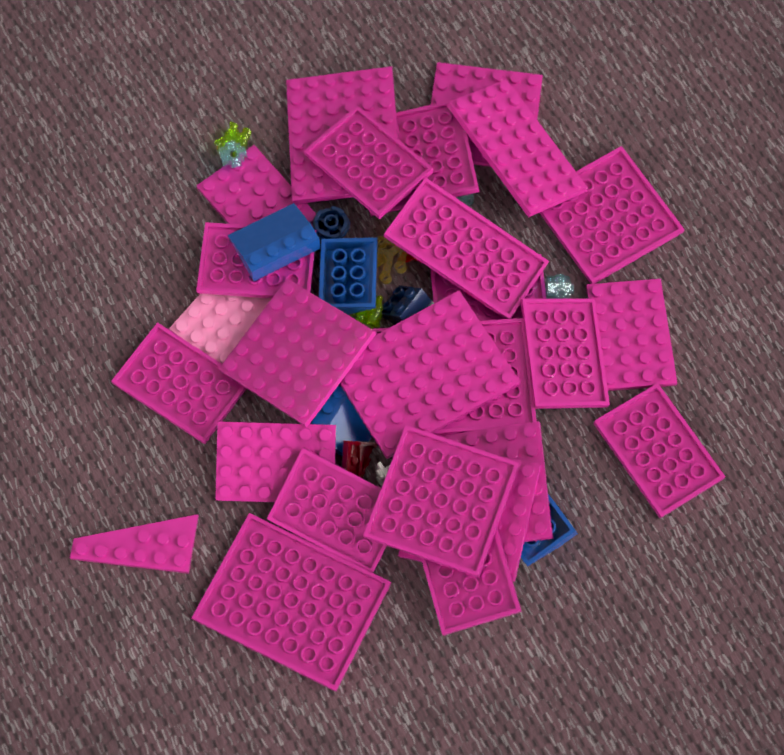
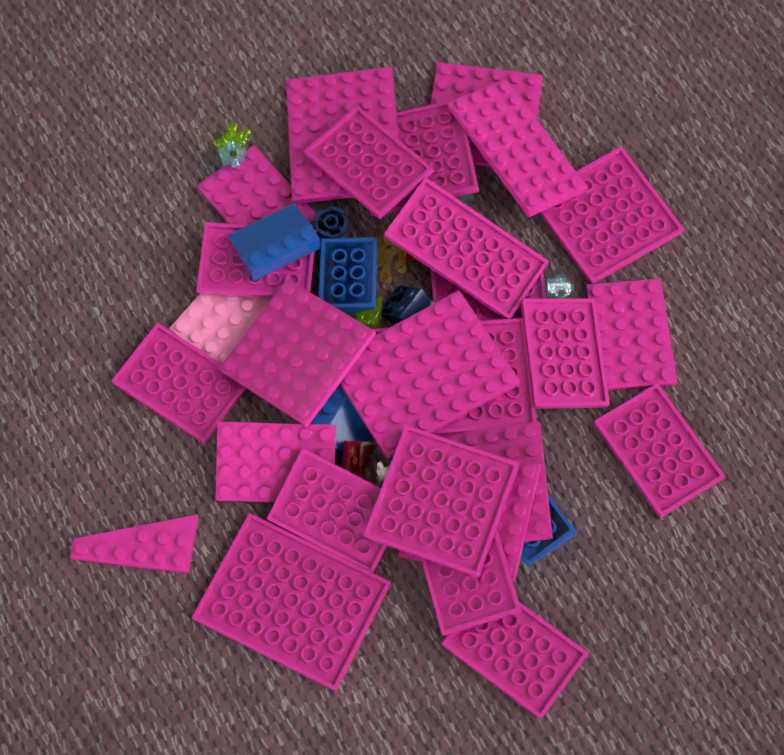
none -> dark pink plate [441,602,589,720]

